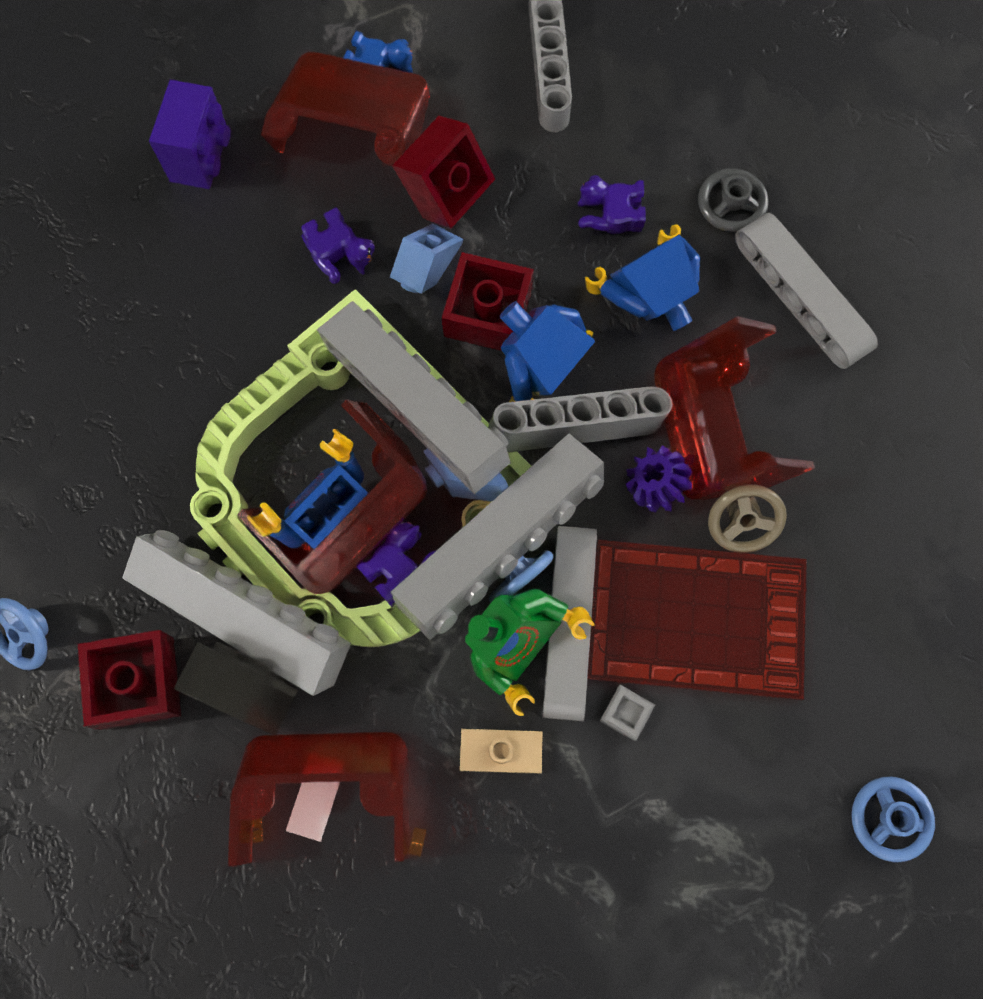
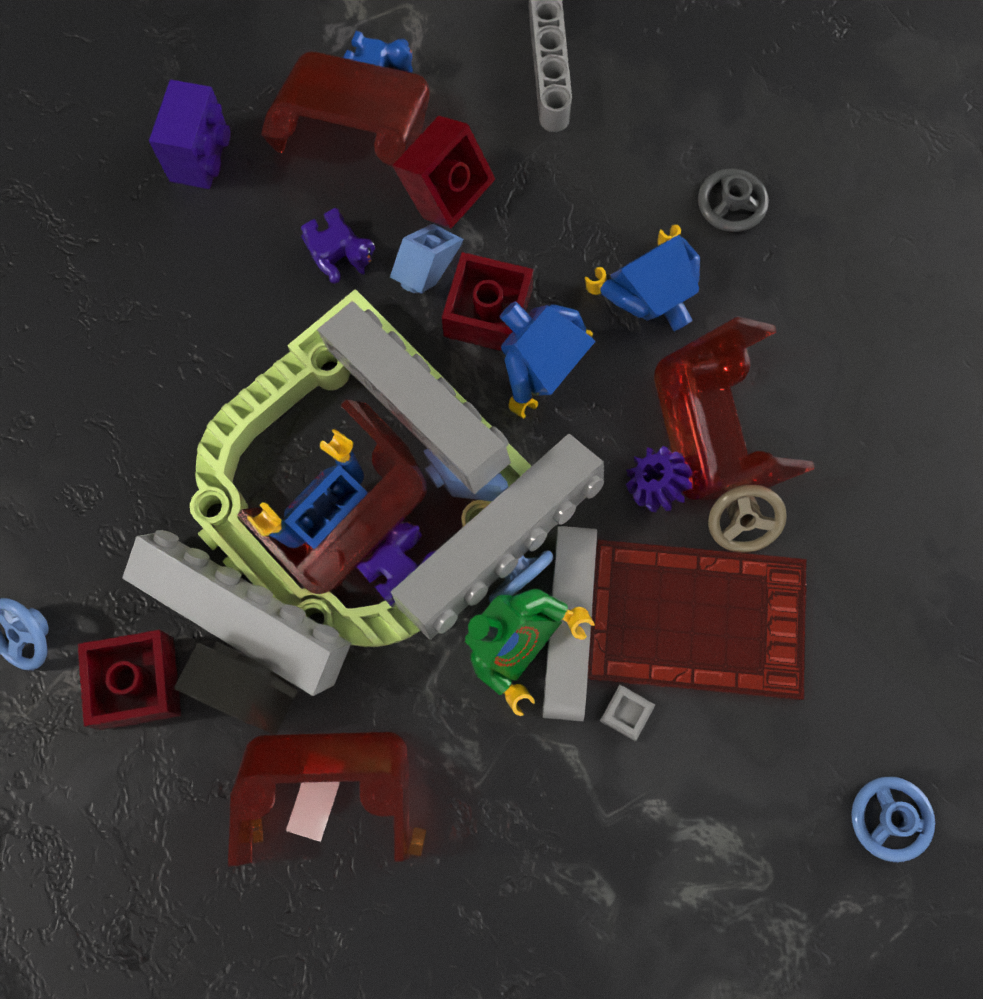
tan plate [460,729,543,774] -> none
light grey beam [488,386,673,452] -> none
dark purple animal [578,175,646,234] -> none
light grey beam [735,213,878,369] -> none

